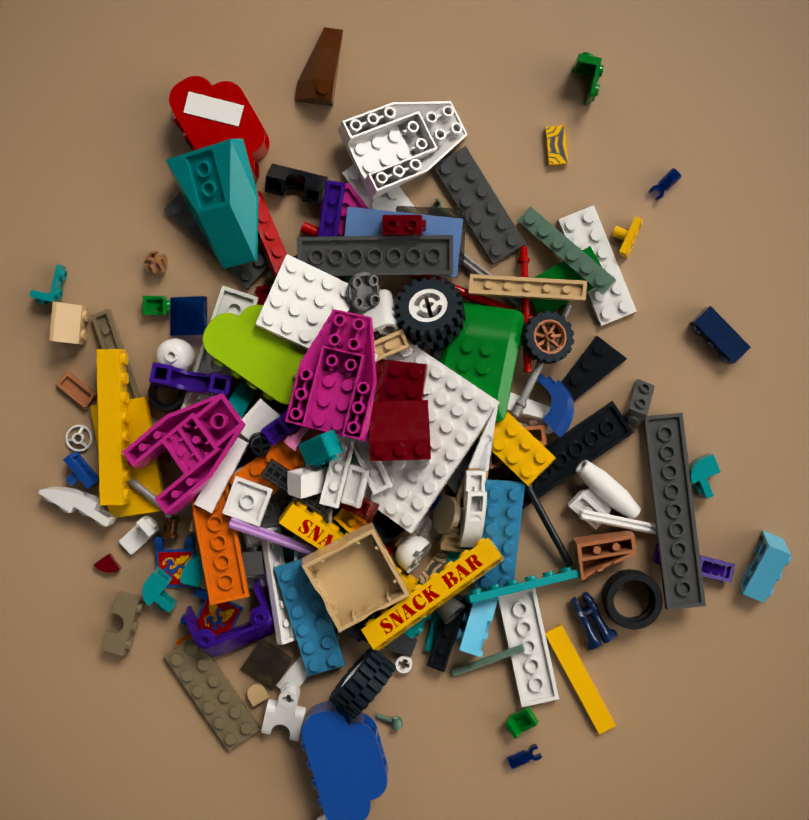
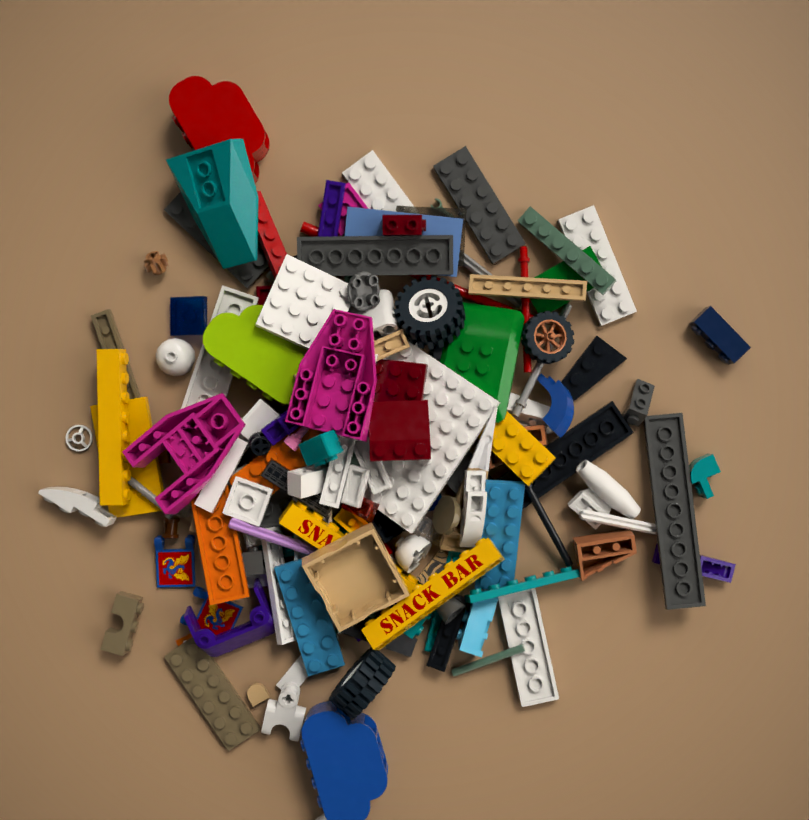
teal bracket [29,264,67,305] -> none
tan slope [49,302,89,345] -> none
nougat tile [56,370,97,409] -> none
blue tile [63,451,99,489] -> none
dark red tile [94,553,121,573] -> none
white bracket [119,515,160,555] -> none
teal brick [142,566,177,613] -> none
green bracket [143,296,170,315] -> none
black tyre [148,384,187,412] -> none
dark purple arch [149,362,233,399] -> none
teal brick [179,553,204,587] -> none
white sticker [184,92,244,127] -> none
teal slope [229,380,259,418] -> none
clear smoke slope [240,638,293,691] -> none
black arch [265,163,328,206] -> none
reddish brown wedge [295,27,343,106] -> none
white wedge [338,101,468,199] -> none
sand green hand [376,714,402,730] -> none
white bush [395,654,412,673] -> none
green bracket [505,706,539,739] -> none
clear blue bar [507,744,542,770] -> none
tile [545,125,568,166] -> none
yellow tile [545,624,616,735] -> none
dark blue piece [570,592,618,651] -> none
green bracket [572,52,604,106] -> none
black tyre [602,569,663,630] -> none
yellow tile [612,216,643,259] -> none
clear blue bar [648,168,682,201] -> none
medium azure wedge [740,530,791,603] -> none

